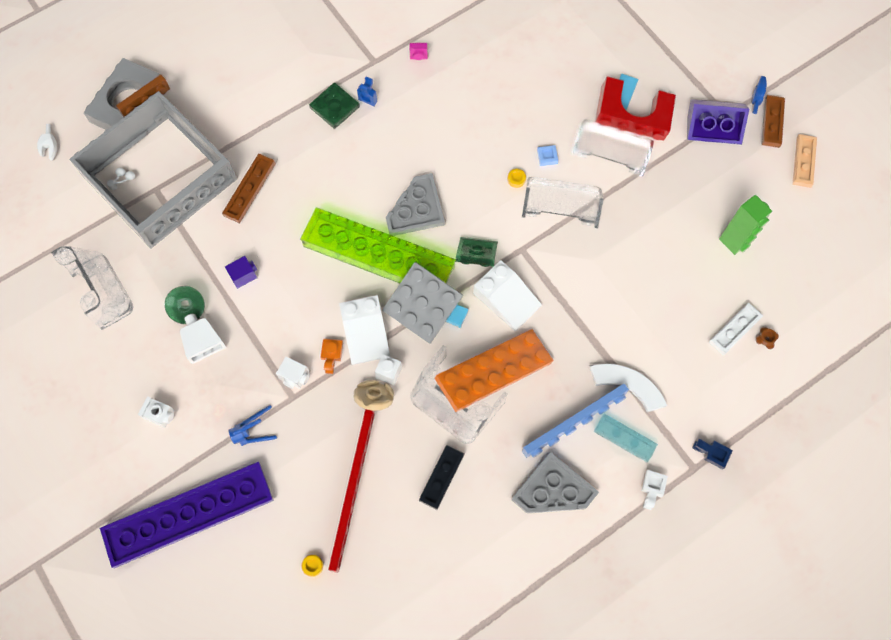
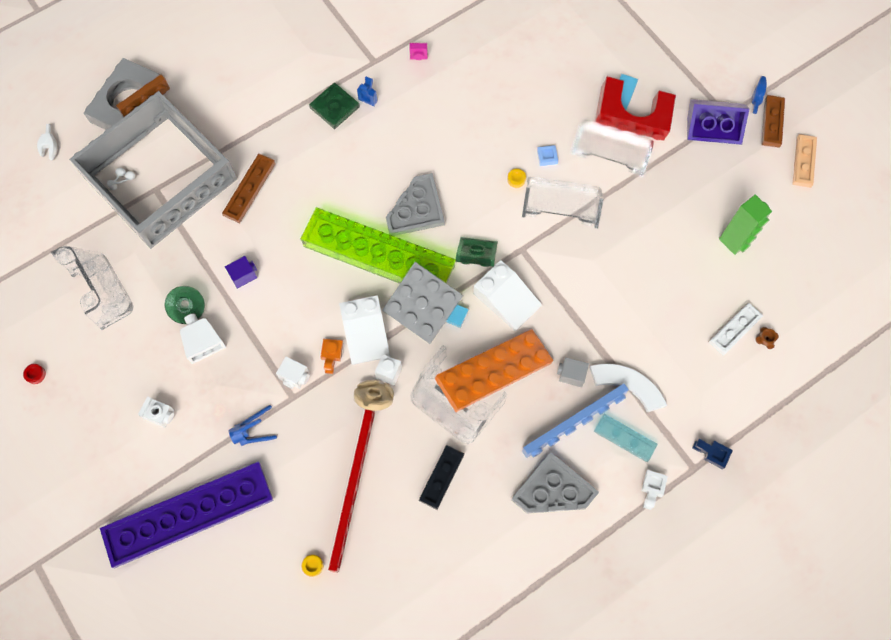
none -> red tile [23,364,46,384]
none -> light grey brick [557,357,589,387]

